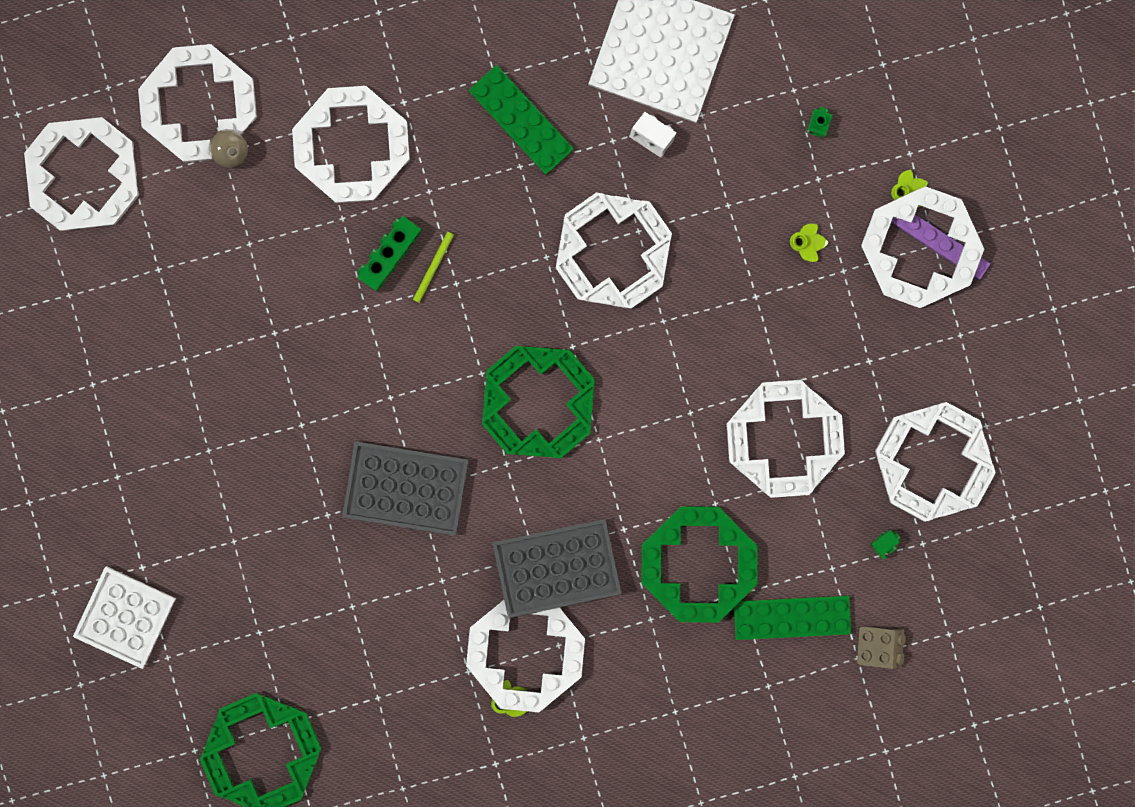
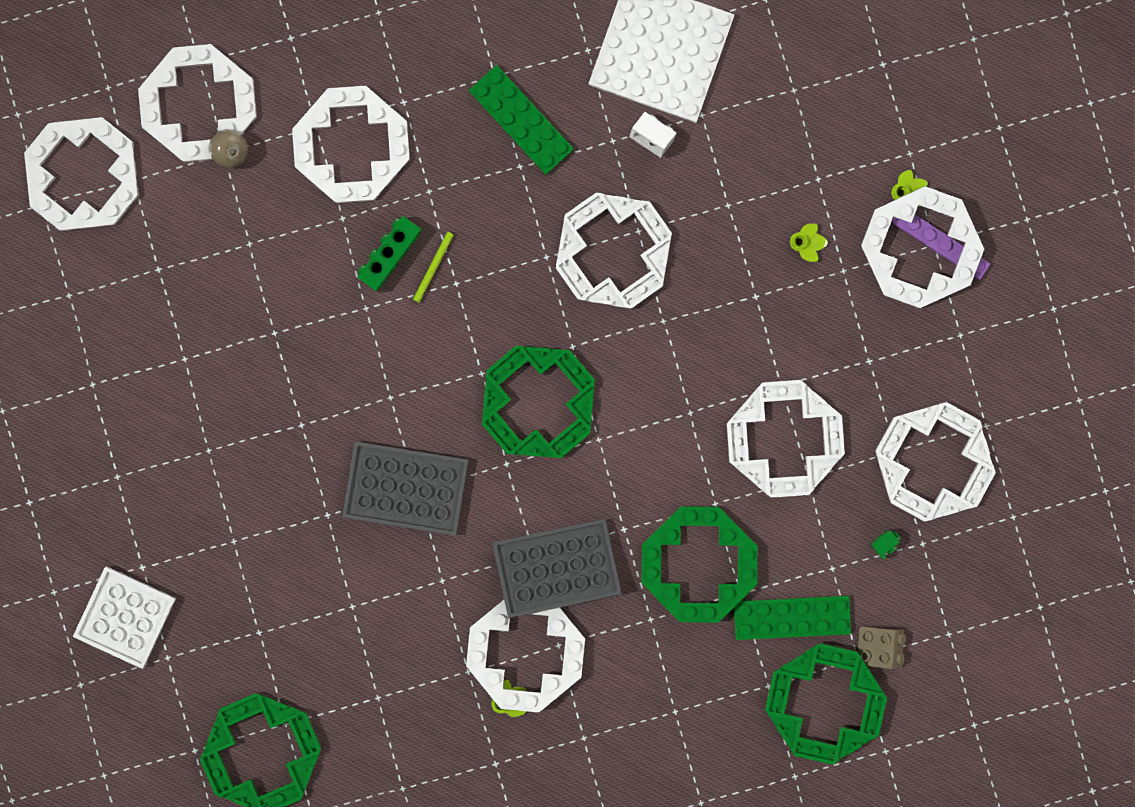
green brick [805,107,833,139] -> none
none -> green plate [765,643,887,765]

